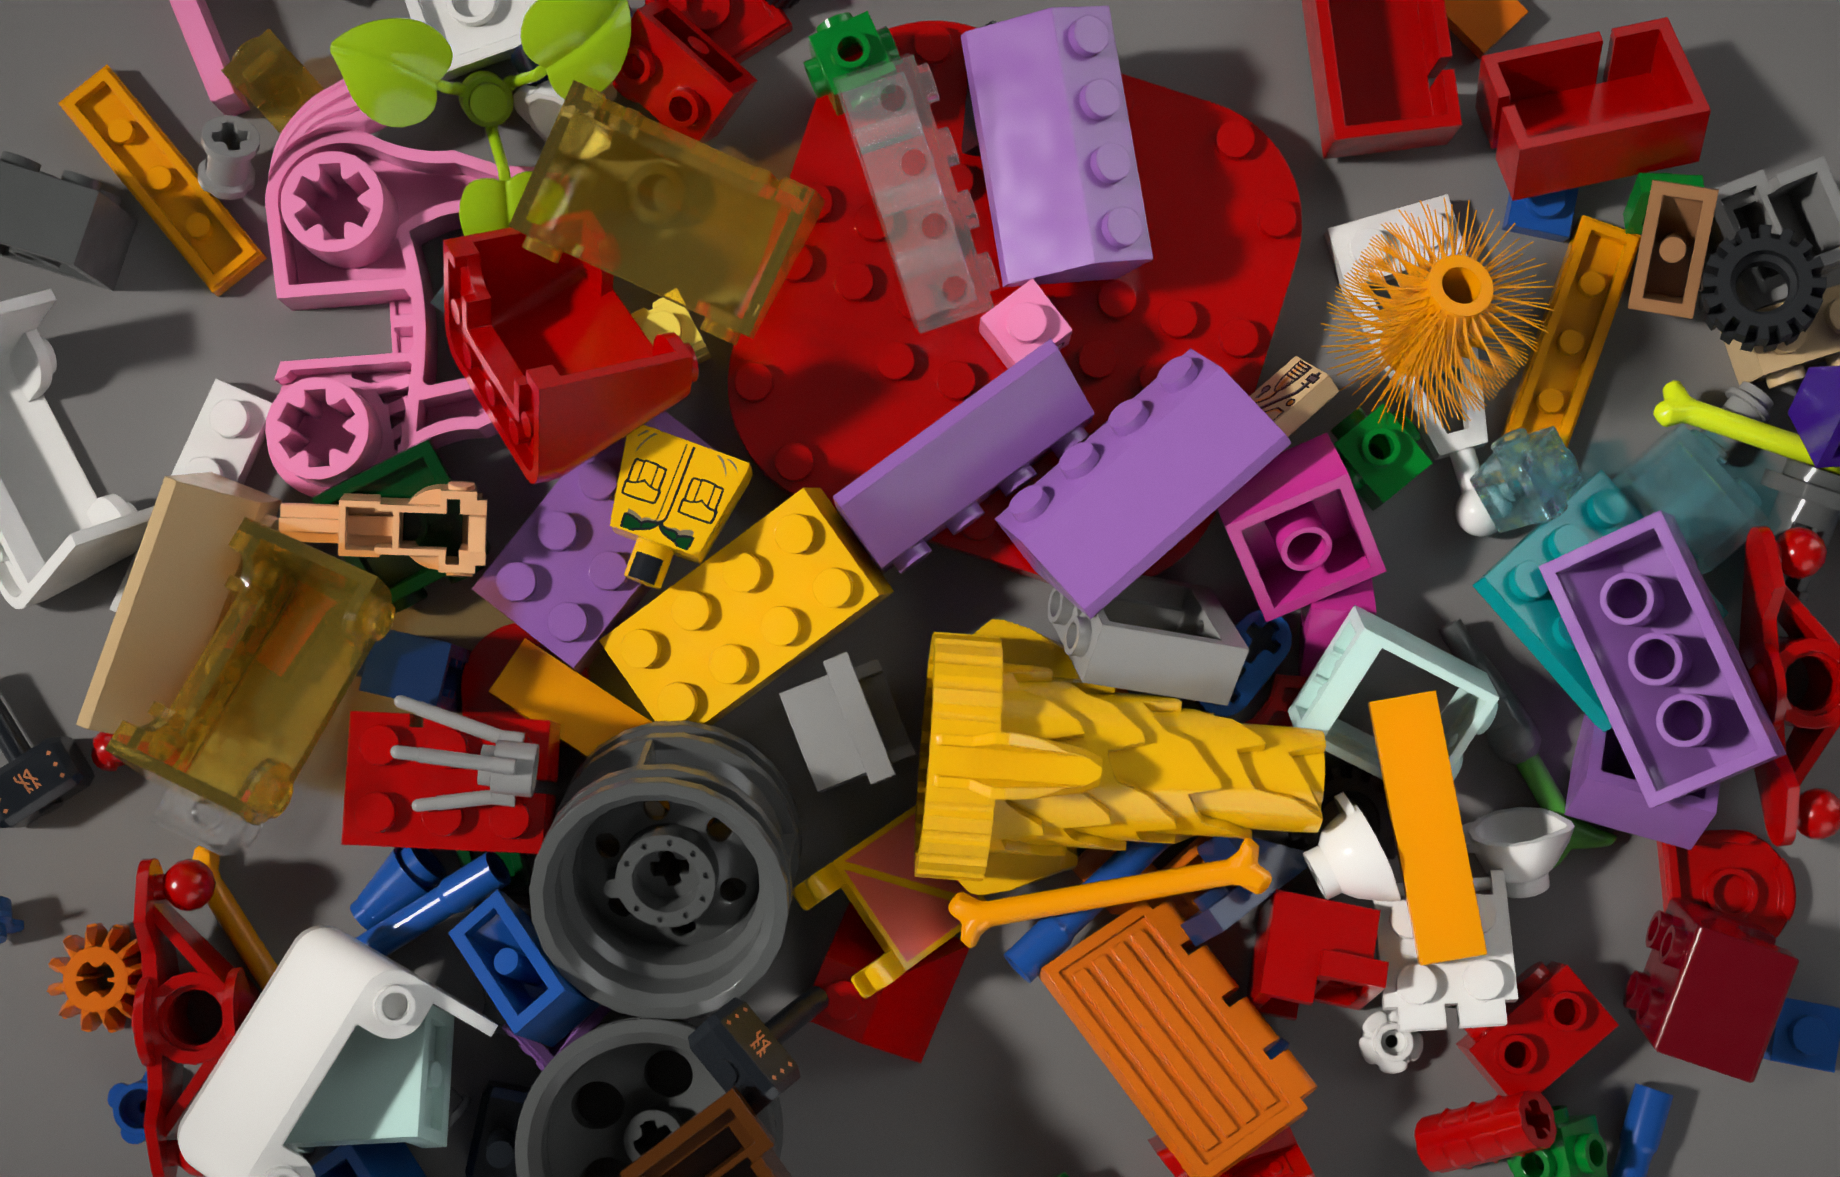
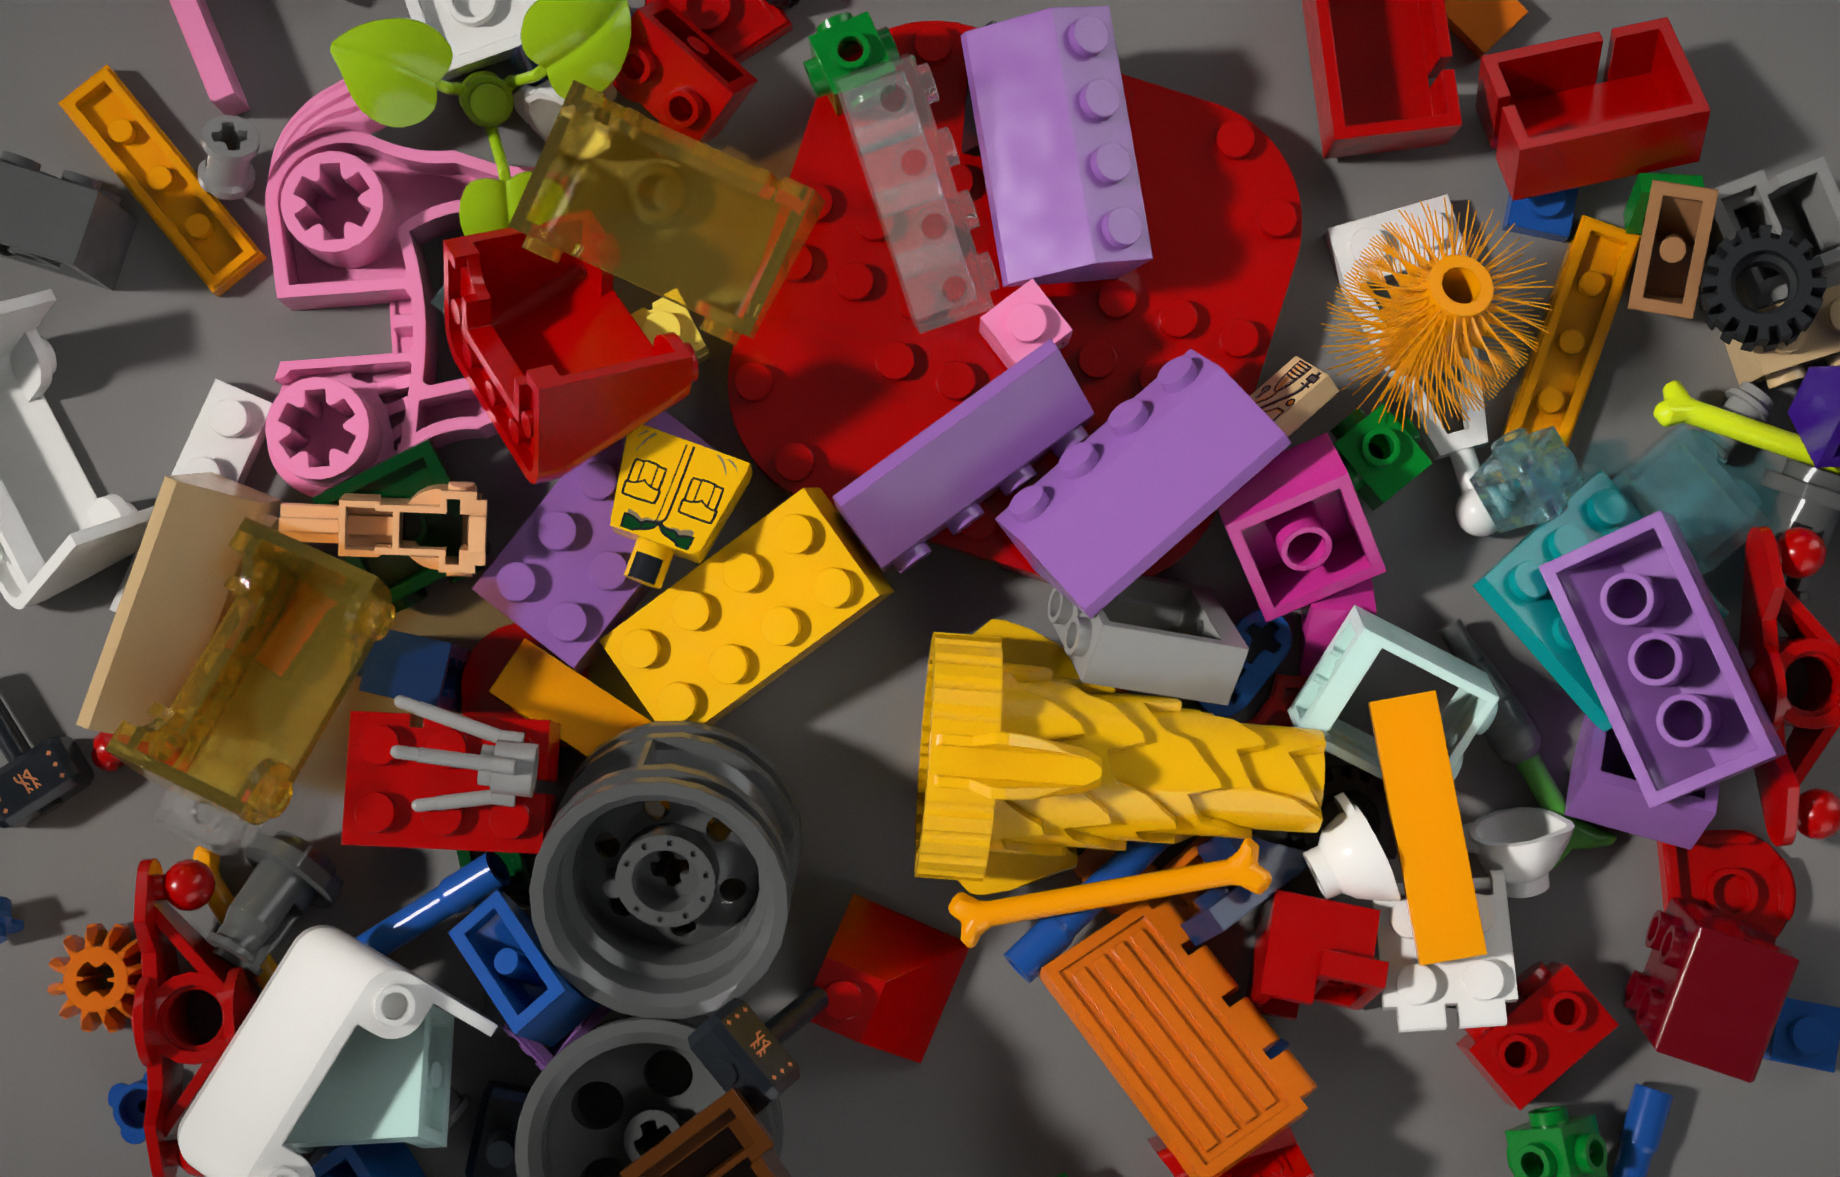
clear yellow bracket [221,28,324,134] -> none
blue cone [350,847,447,930] -> none
light grey plate [779,652,916,793] -> none
flag [792,805,986,998] -> none
white plate [1359,1010,1423,1074] -> none
red axle [1414,1090,1557,1173] -> none
none -> dark grey piece [206,831,345,977]

